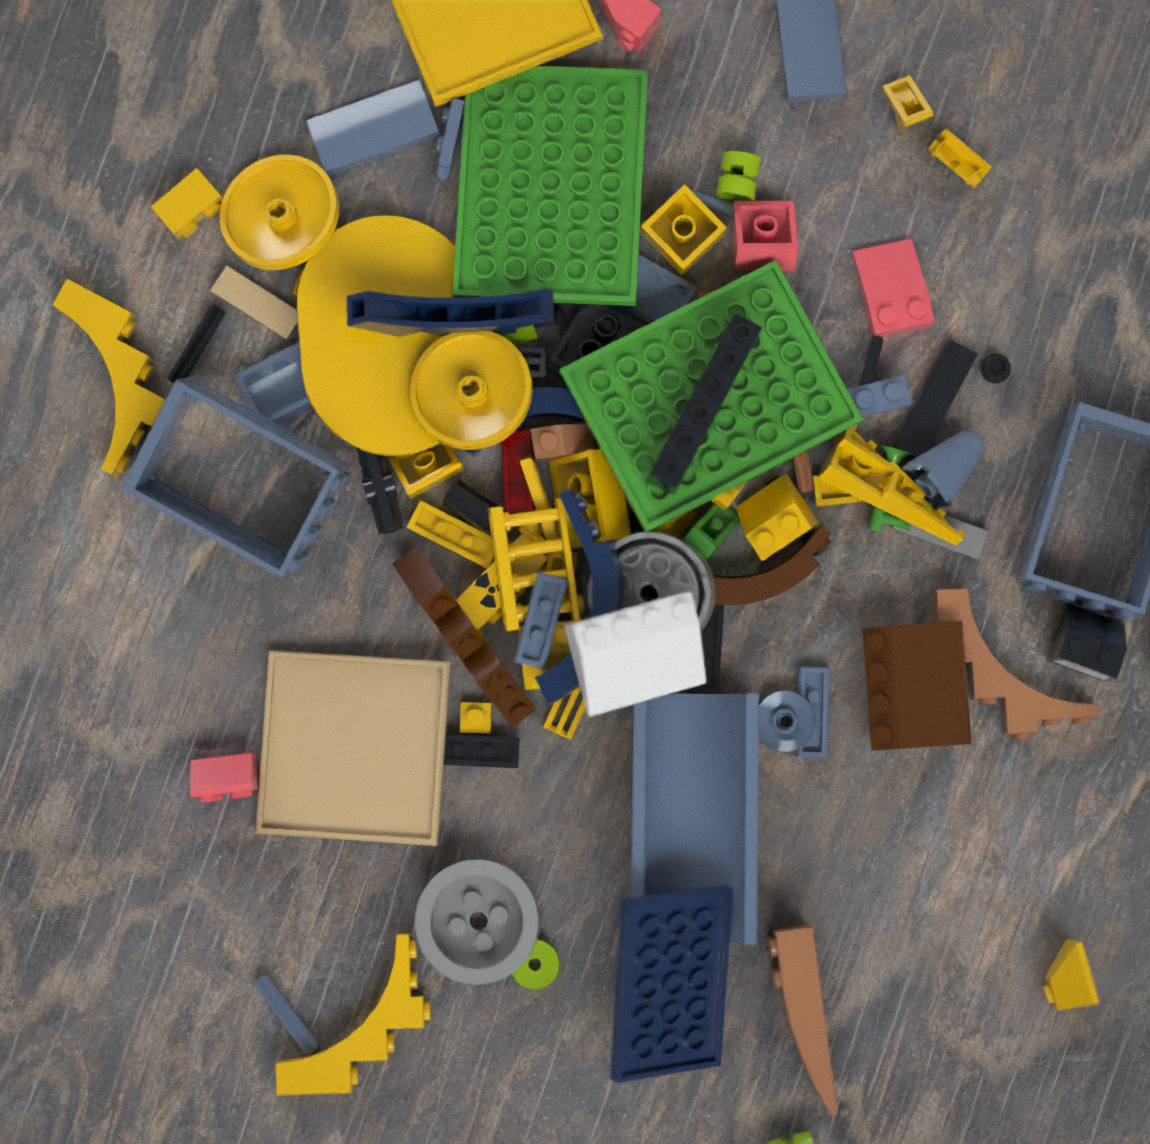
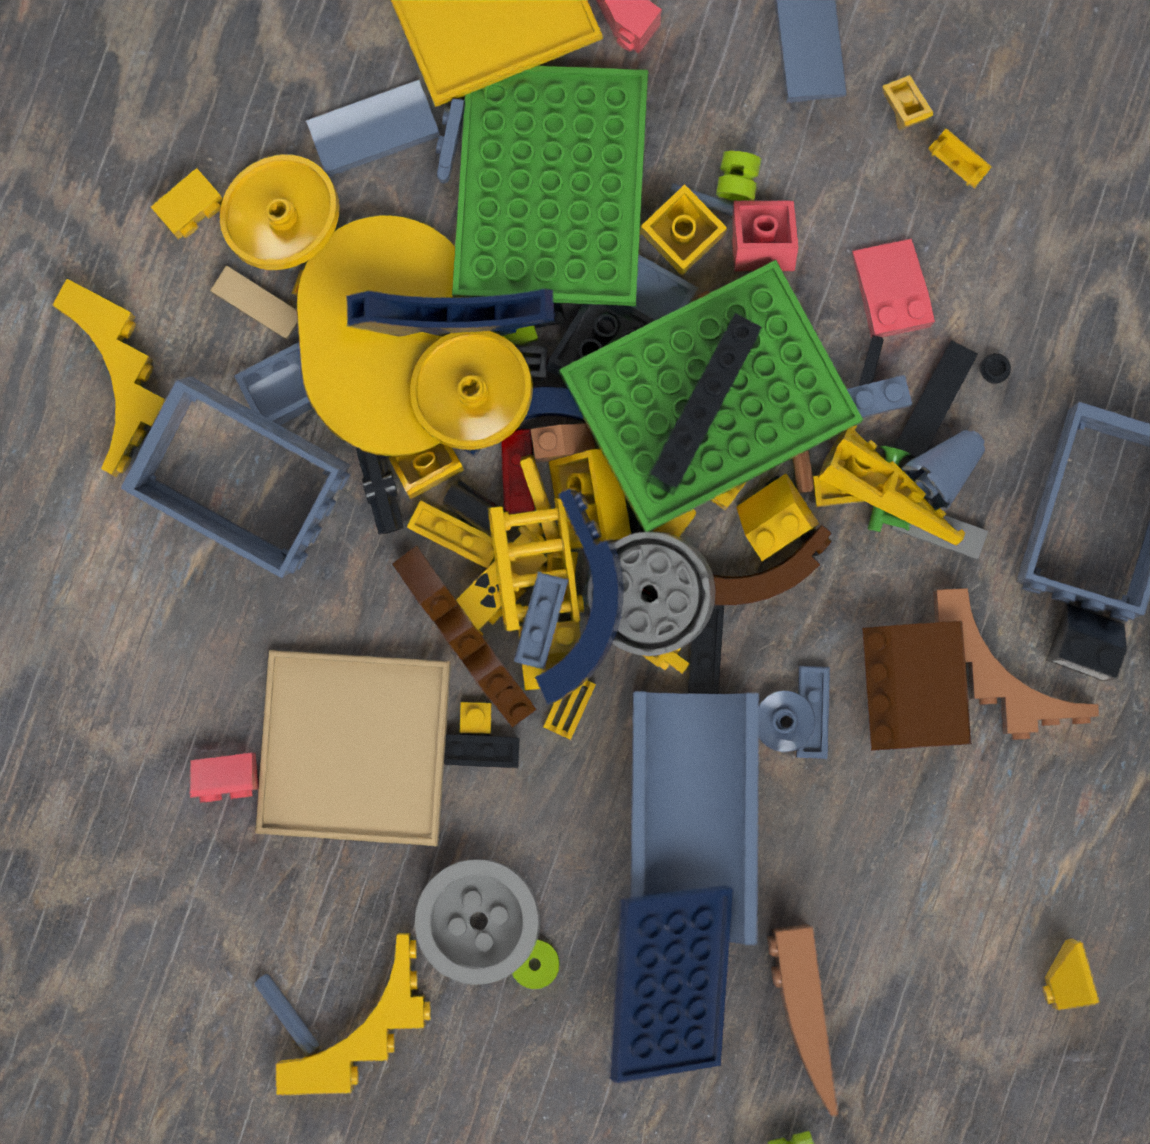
black axle [168,304,225,384] -> none
white slope [564,592,706,716] -> none
bright green slope [684,504,740,560] -> none

